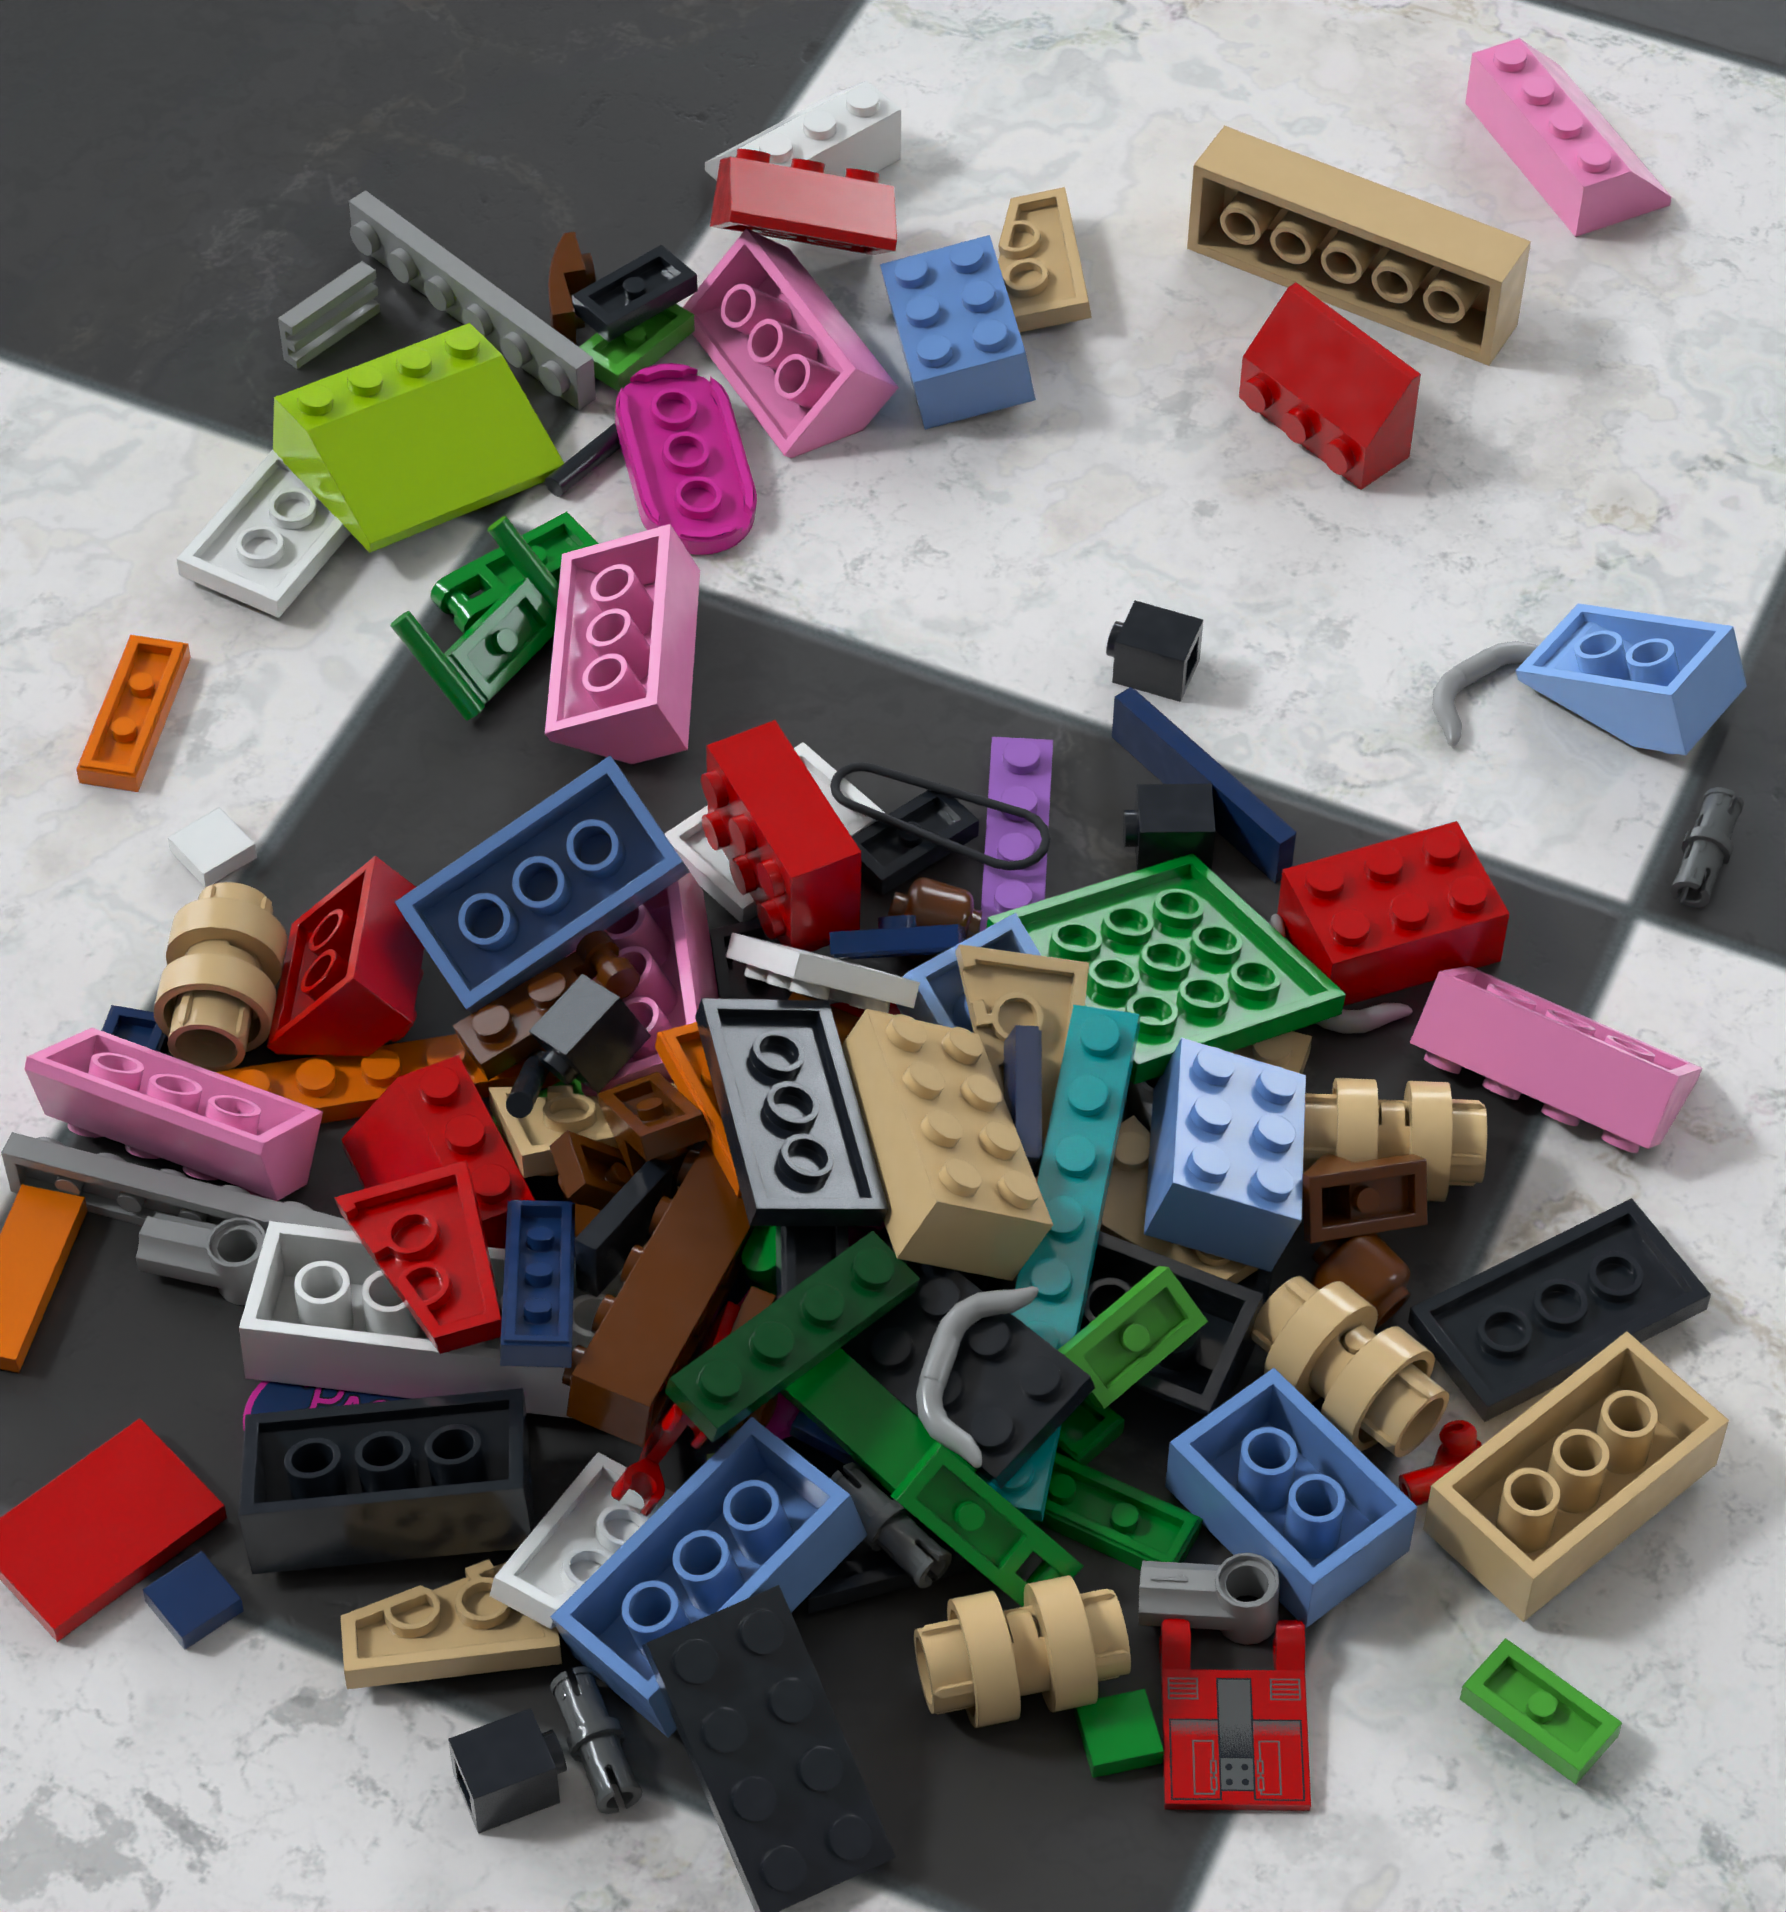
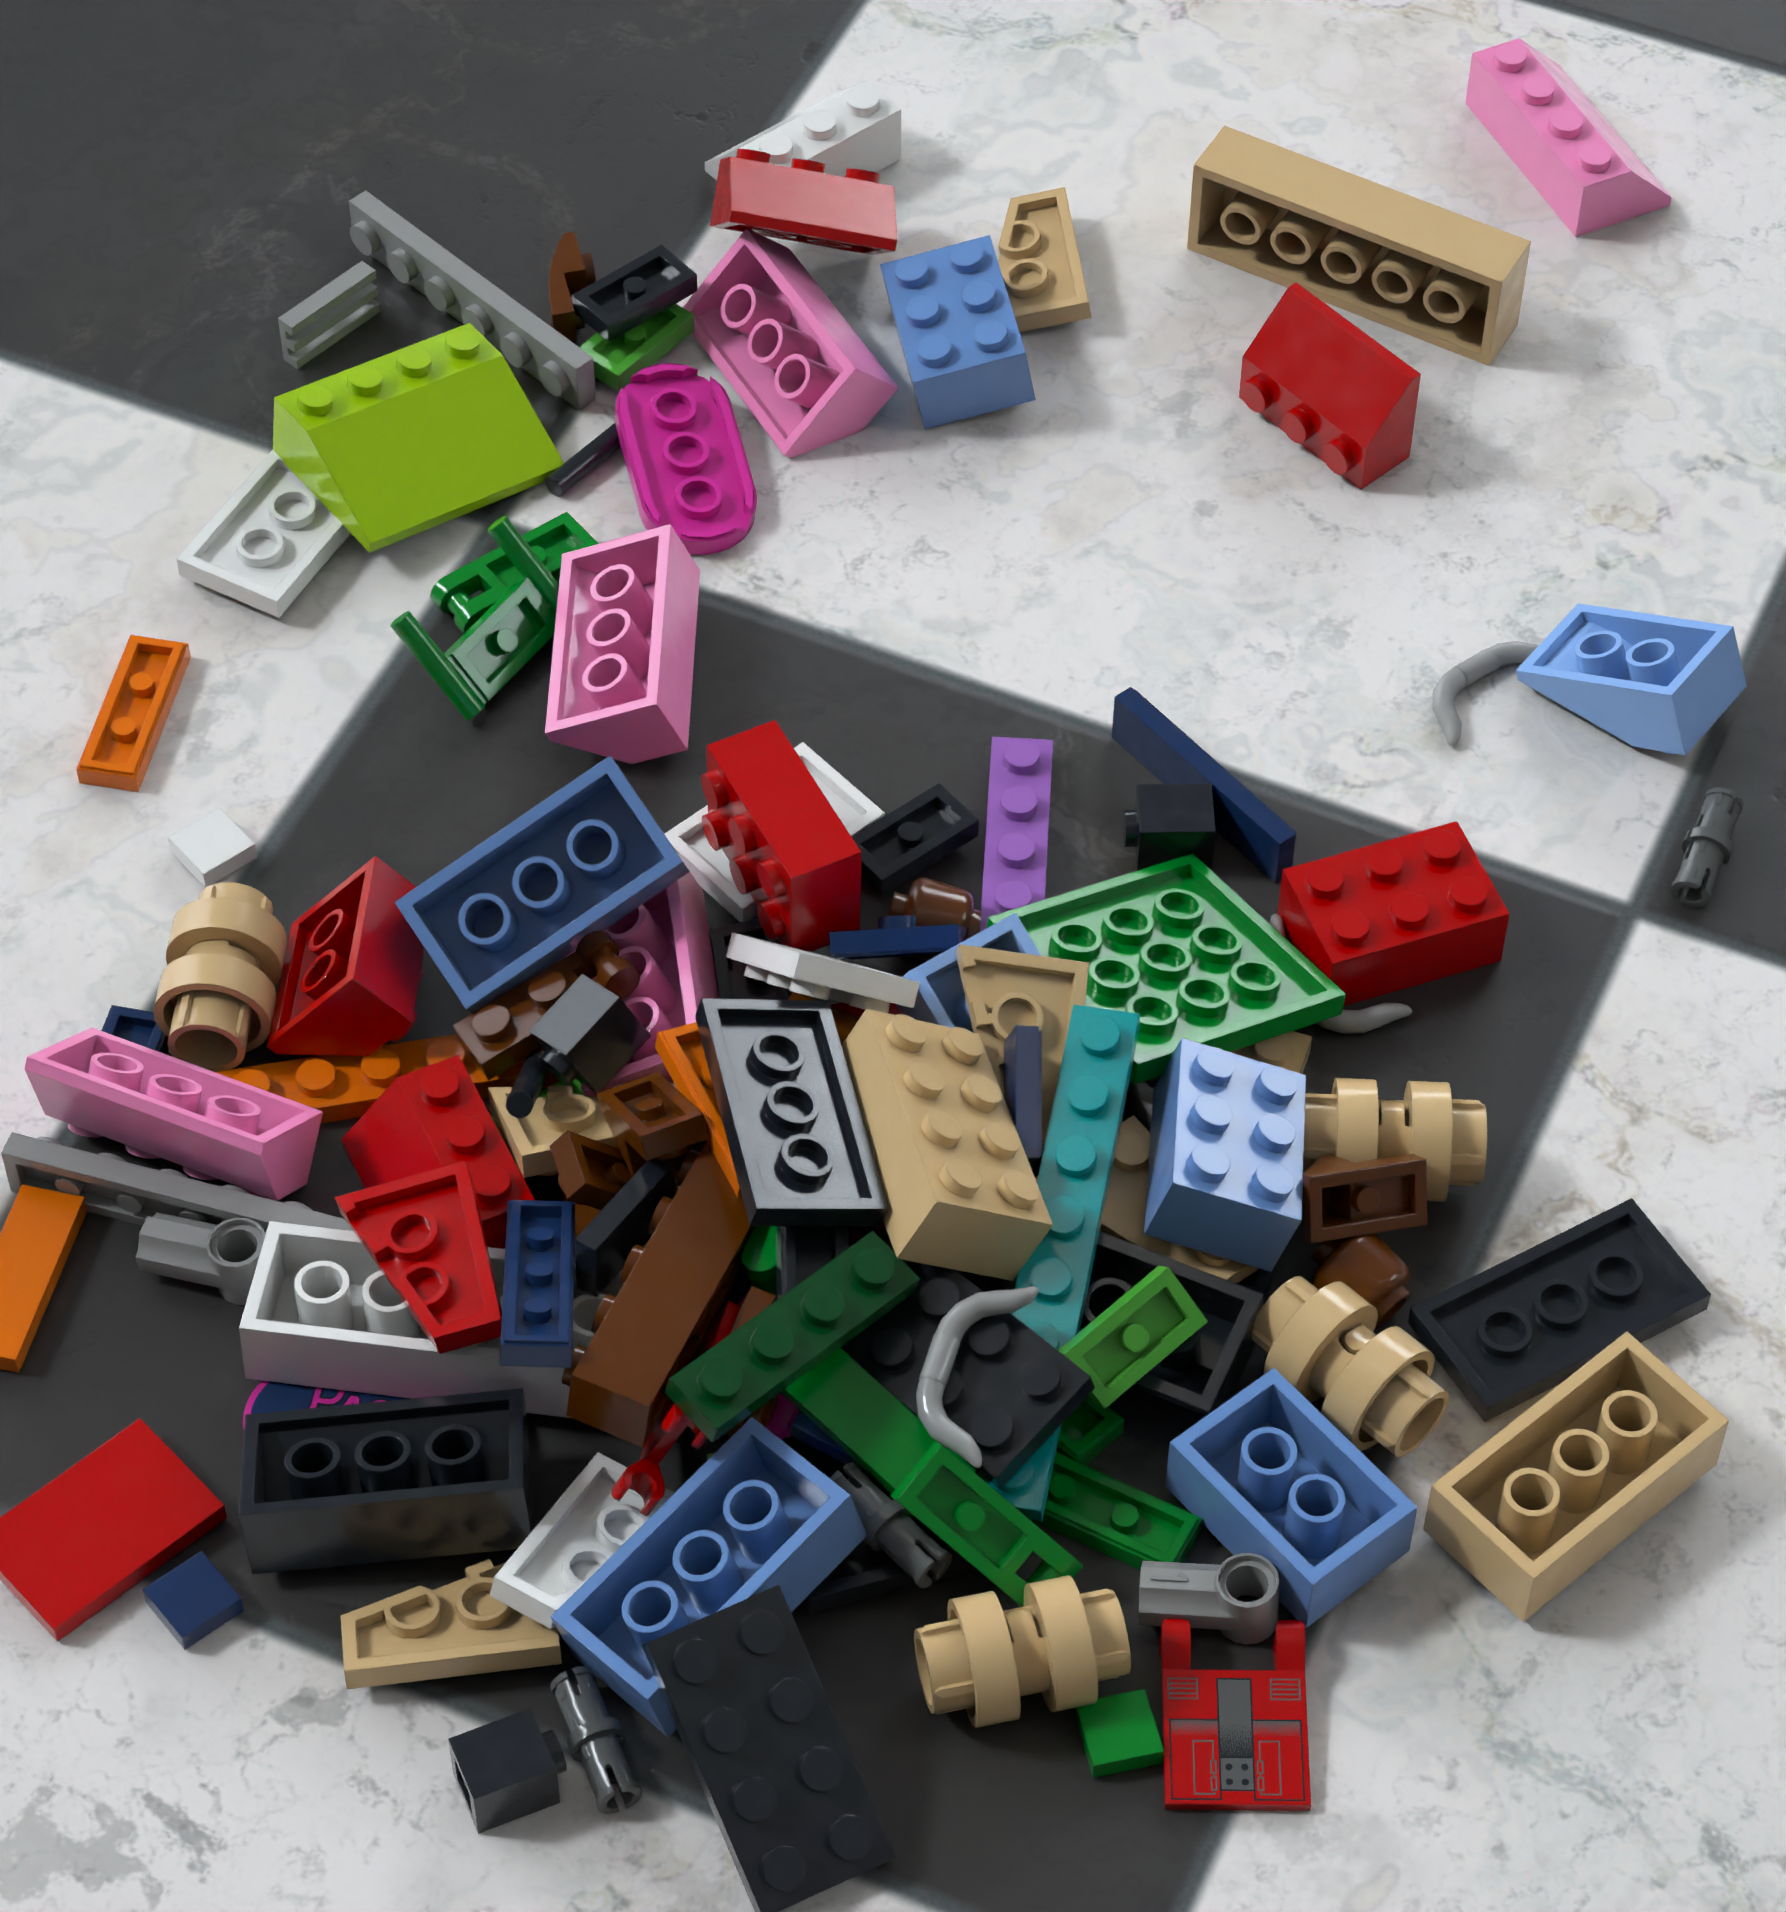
black piece [830,762,1051,871] -> none
black brick [1106,600,1203,702] -> none
red arm [1398,1420,1482,1506] -> none
bright pink slope [1410,966,1703,1153] -> none
bright green plate [1460,1638,1622,1785] -> none

